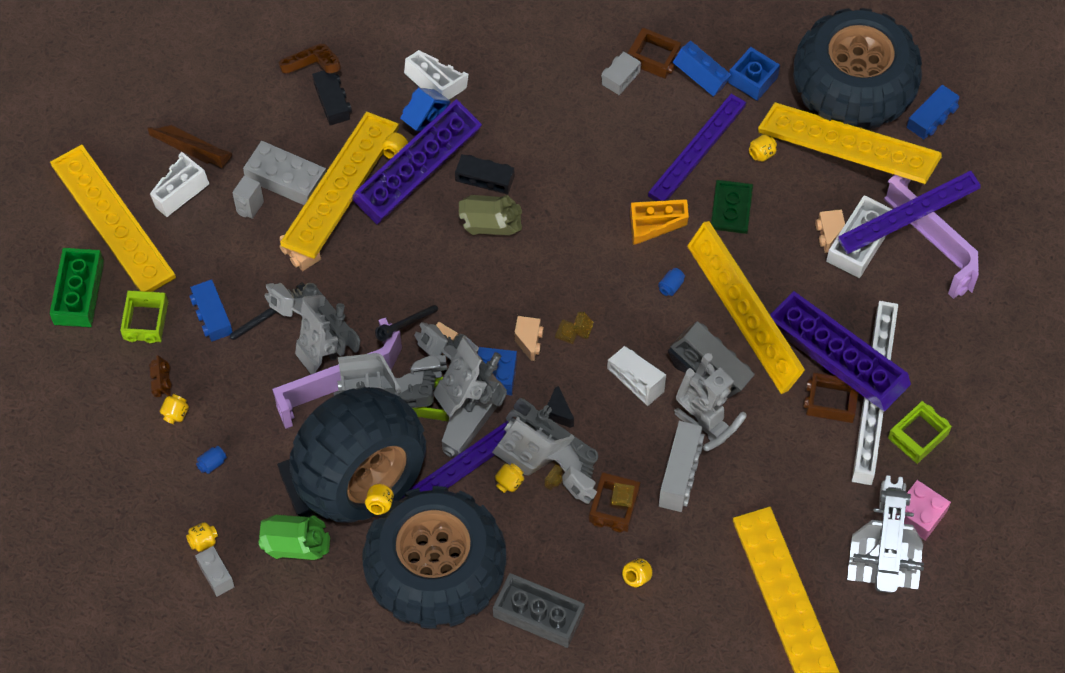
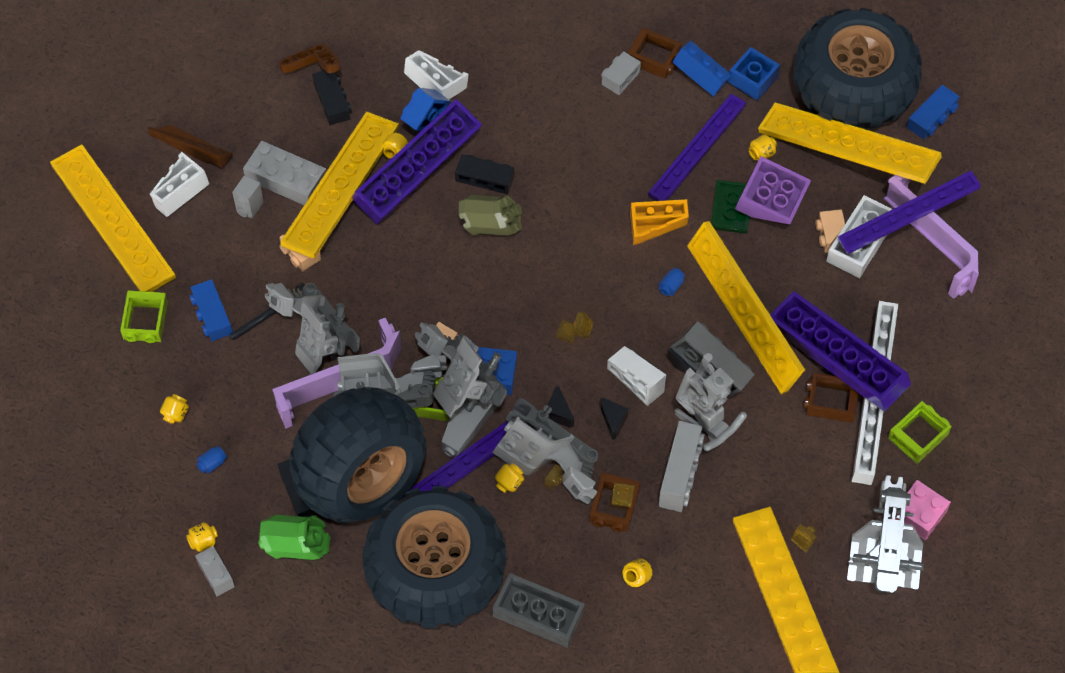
green brick [50,248,104,327] -> none
reddish brown hinge [149,355,172,397] -> none
yellow head [365,484,394,515] -> none
black piece [375,305,438,341] -> none
light nougat slope [515,316,544,361] -> none
none -> black slope [599,398,628,440]
none -> medium lavender slope [735,156,811,224]
none -> clear yellow tile [791,524,817,552]

